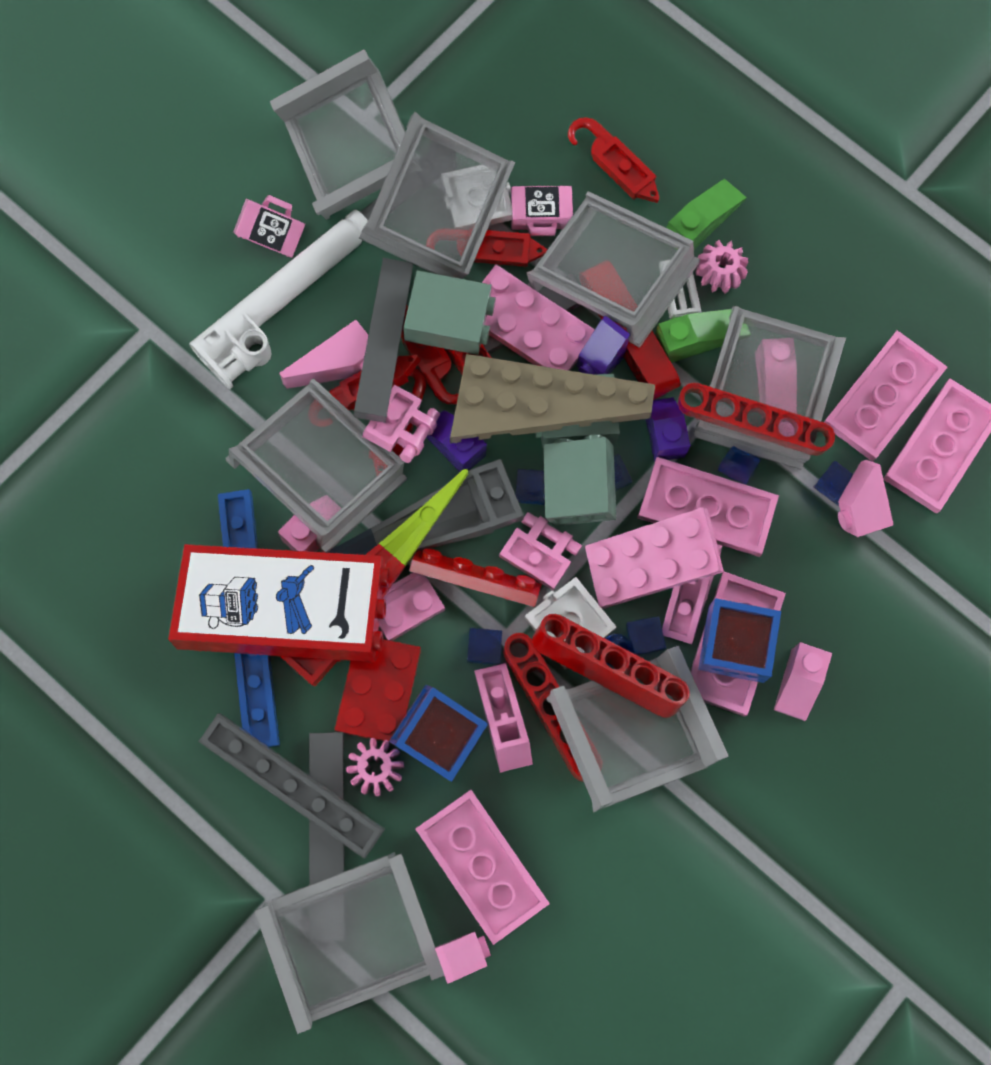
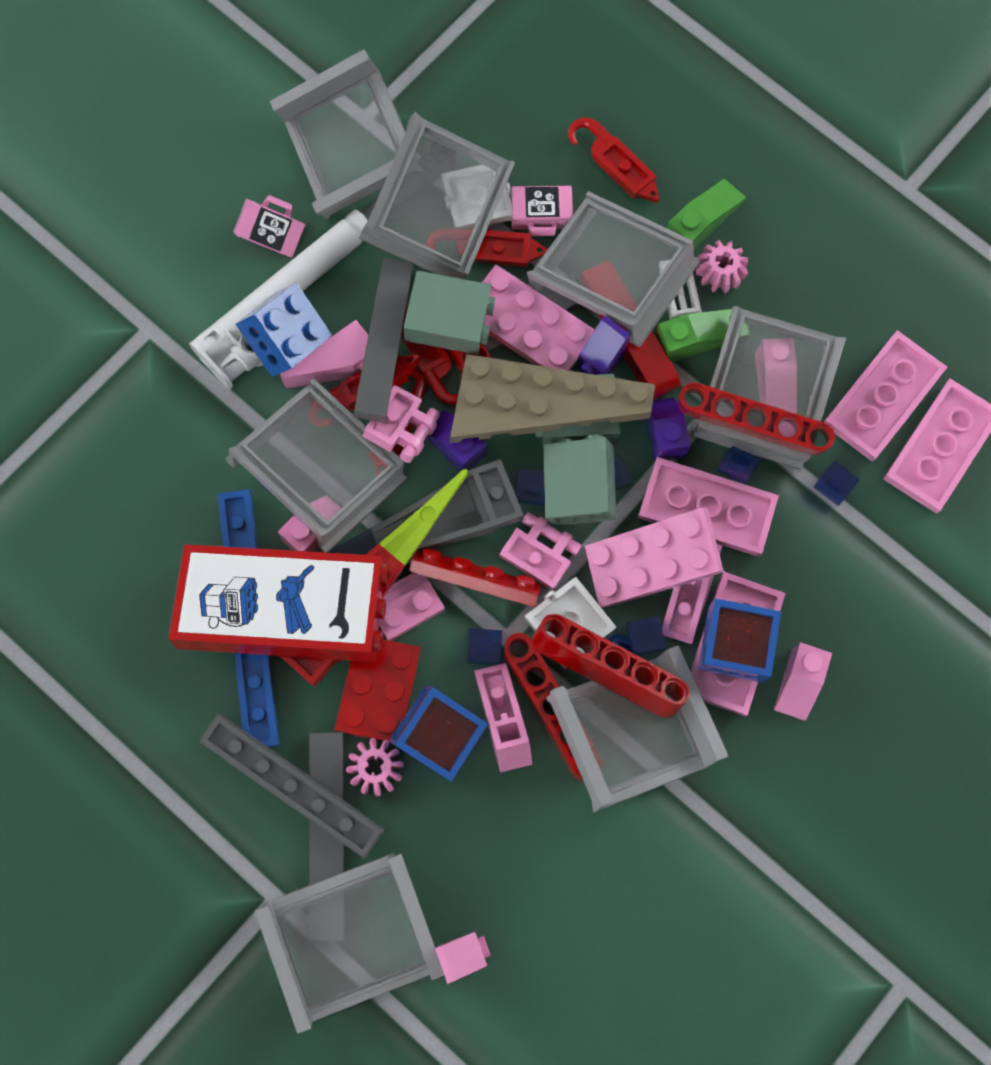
bright pink plate [416,790,550,945] -> none
bright pink slope [838,460,893,537] -> none
none -> piece [235,282,332,377]

